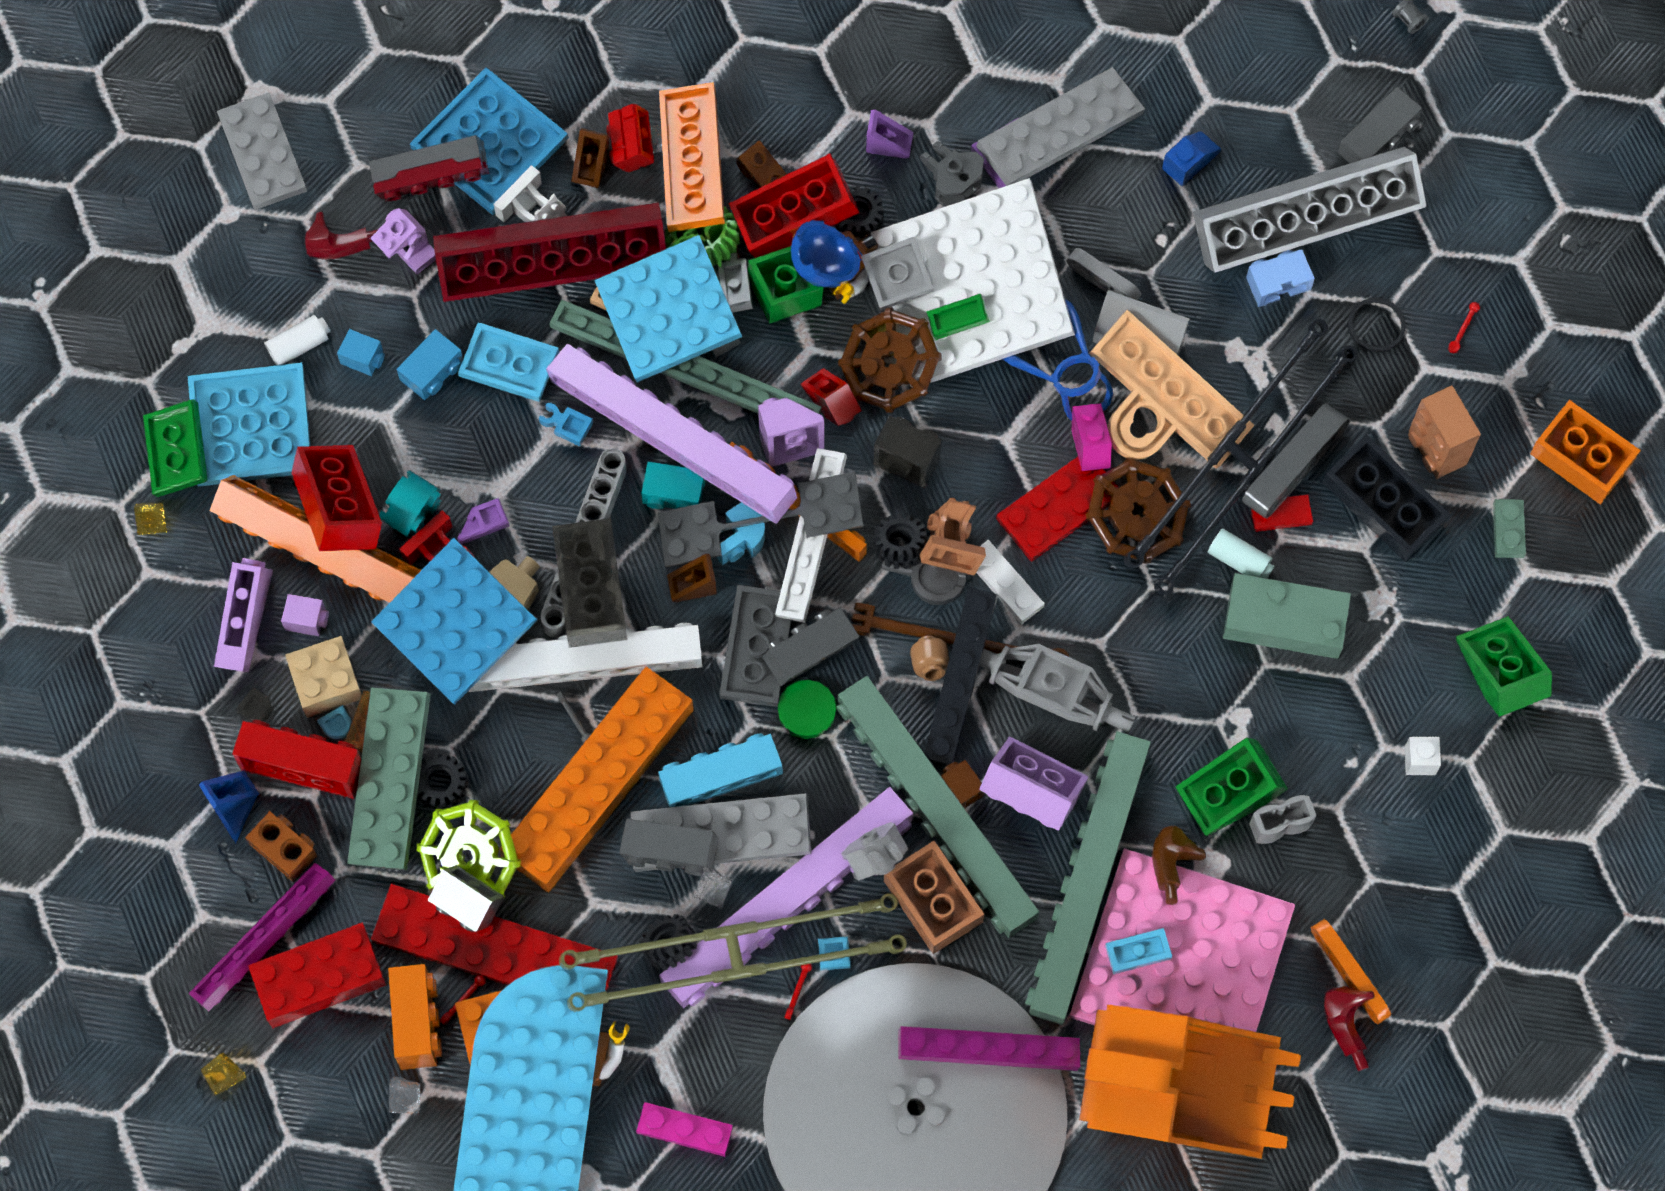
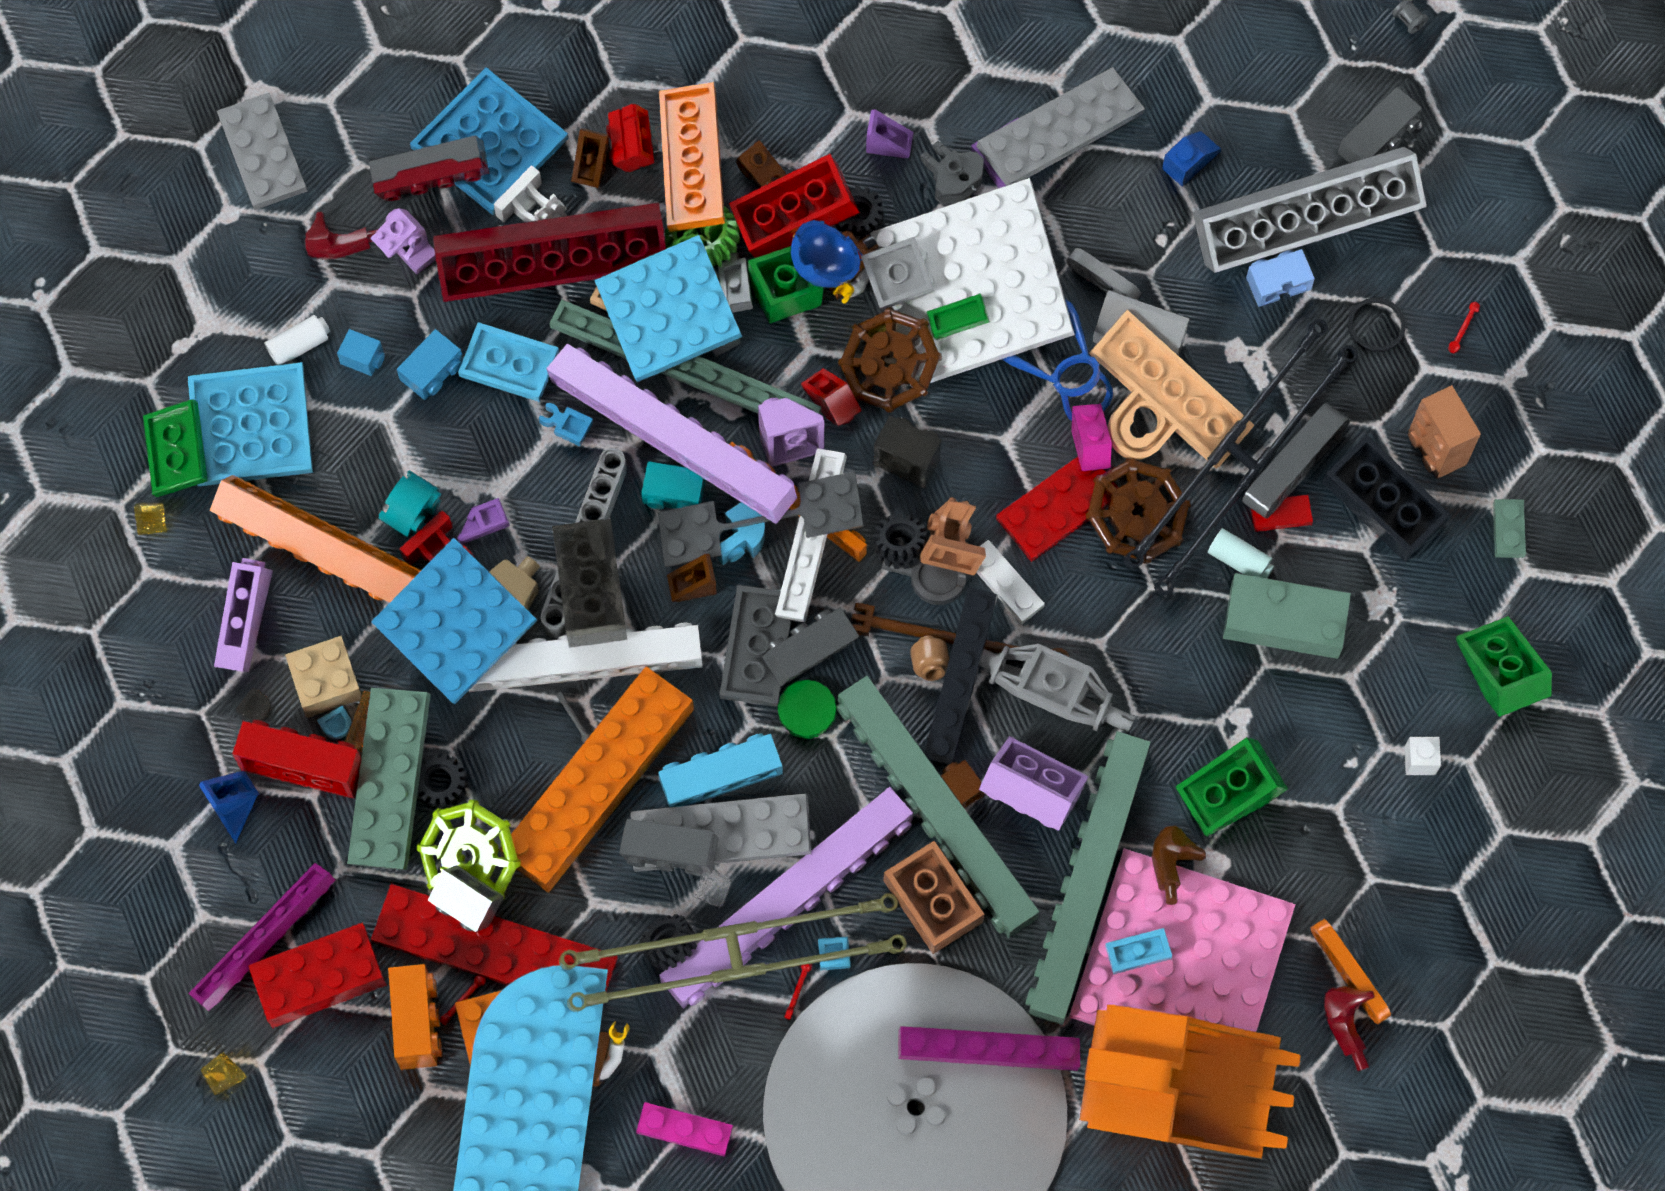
dark orange brick [245,811,317,882] -> none
lavender brick [281,594,329,636] -> none
red brick [291,445,382,552] -> none
clear slope [389,1077,420,1114] -> none
light grey hinge [841,822,908,881] -> none
light grey brick [1249,795,1316,844] -> none
orange brick [1530,400,1641,505] -> none

